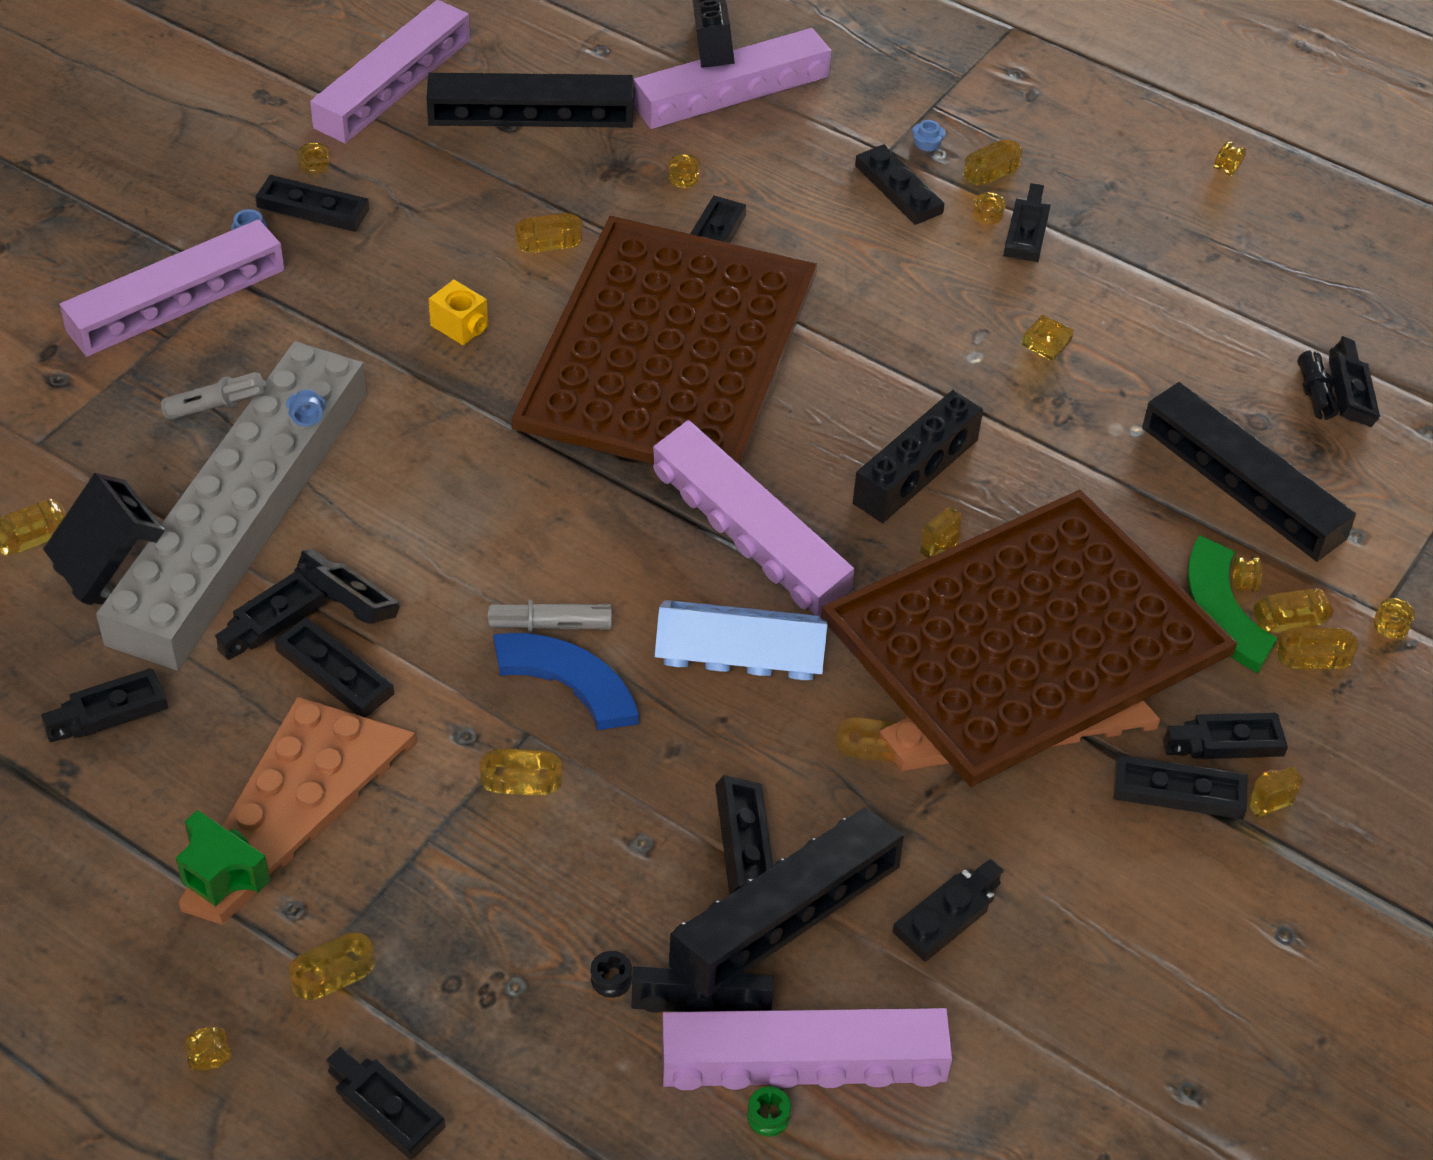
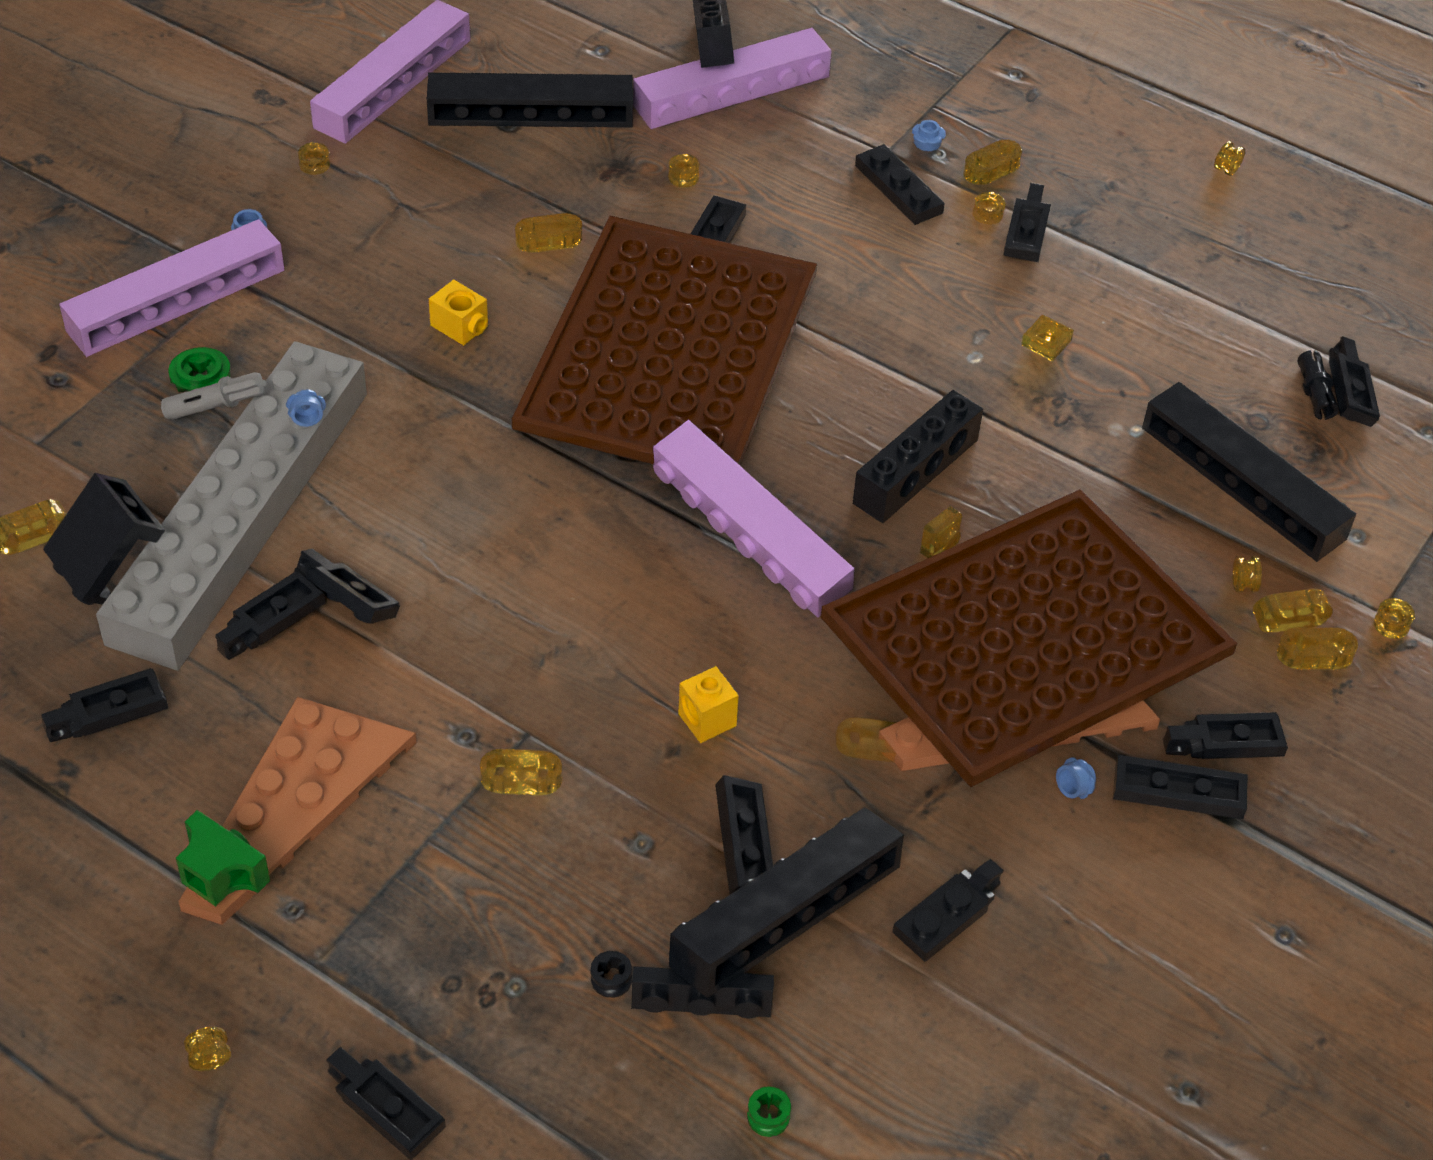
black plate [255,175,370,232] -> none
black plate [274,617,394,718] -> none
clear yellow beam [289,932,375,1000] -> none
light grey axle [487,600,612,633] -> none
blue tile [493,633,639,730] -> none
light blue slope [654,600,827,680] -> none
lavender brick [662,1008,952,1090] -> none
green tile [1186,535,1278,674] -> none
clear yellow plate [1248,766,1303,818] -> none
none -> green gear [168,347,230,392]
none -> yellow brick [678,666,739,743]
none -> medium blue plate [1056,757,1096,799]

